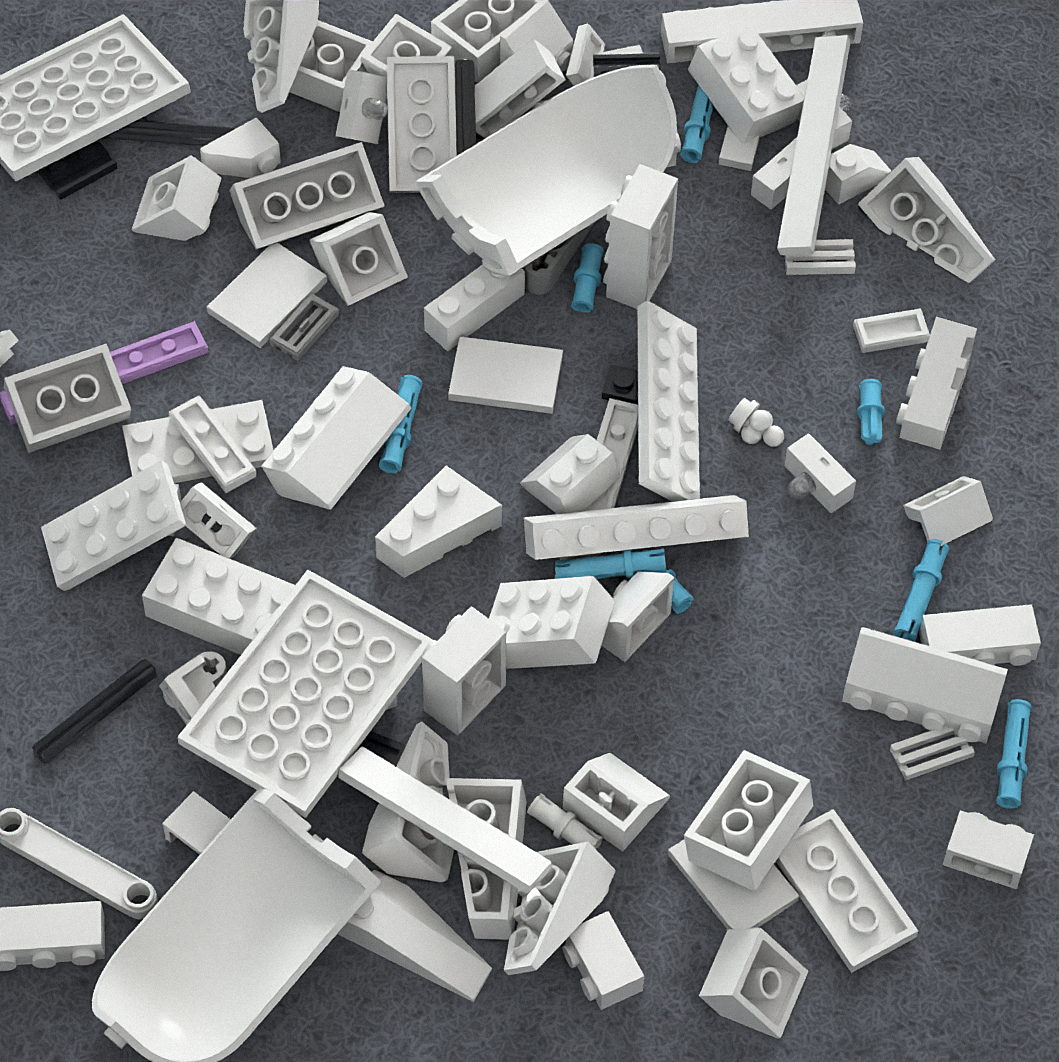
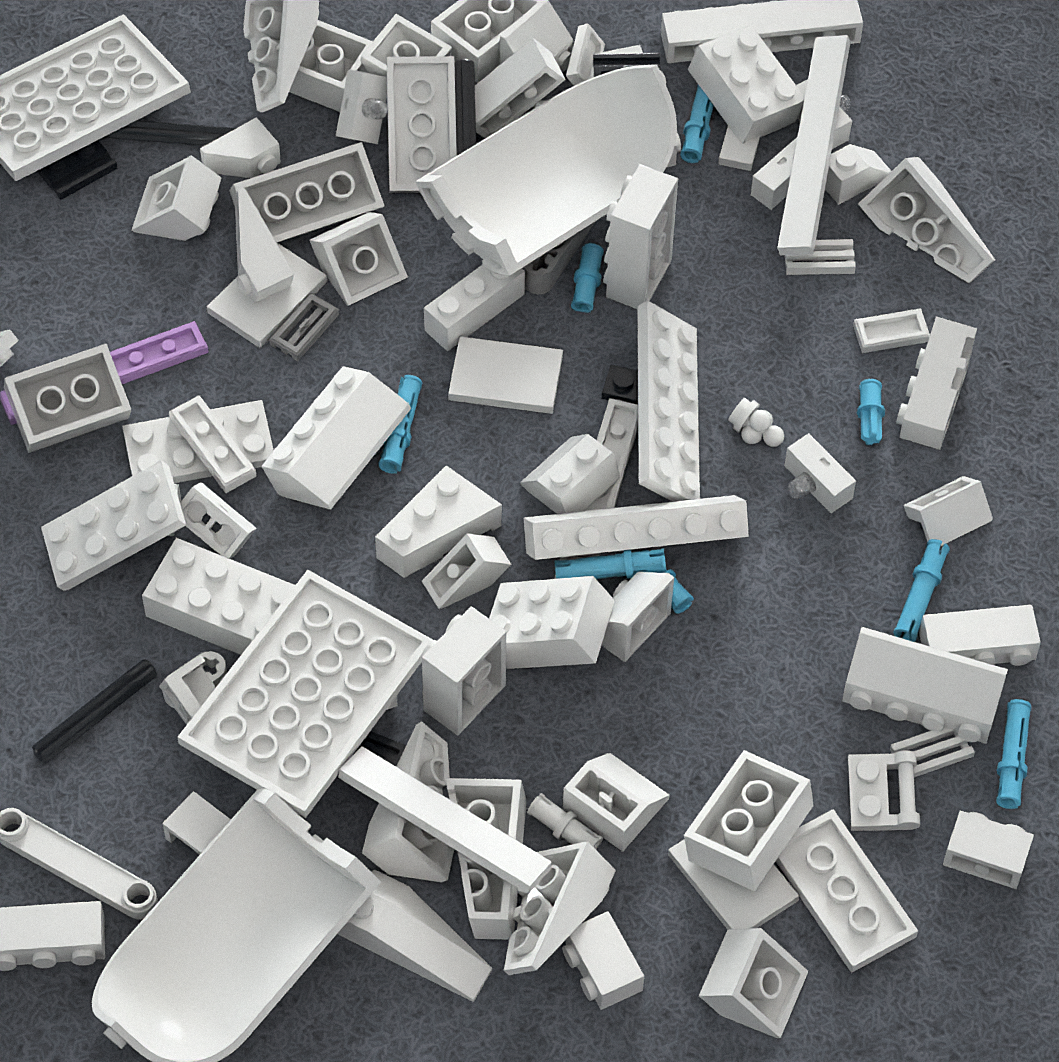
none -> white slope [235,187,294,304]
none -> white slope [422,533,511,609]
none -> white plate [848,750,920,831]

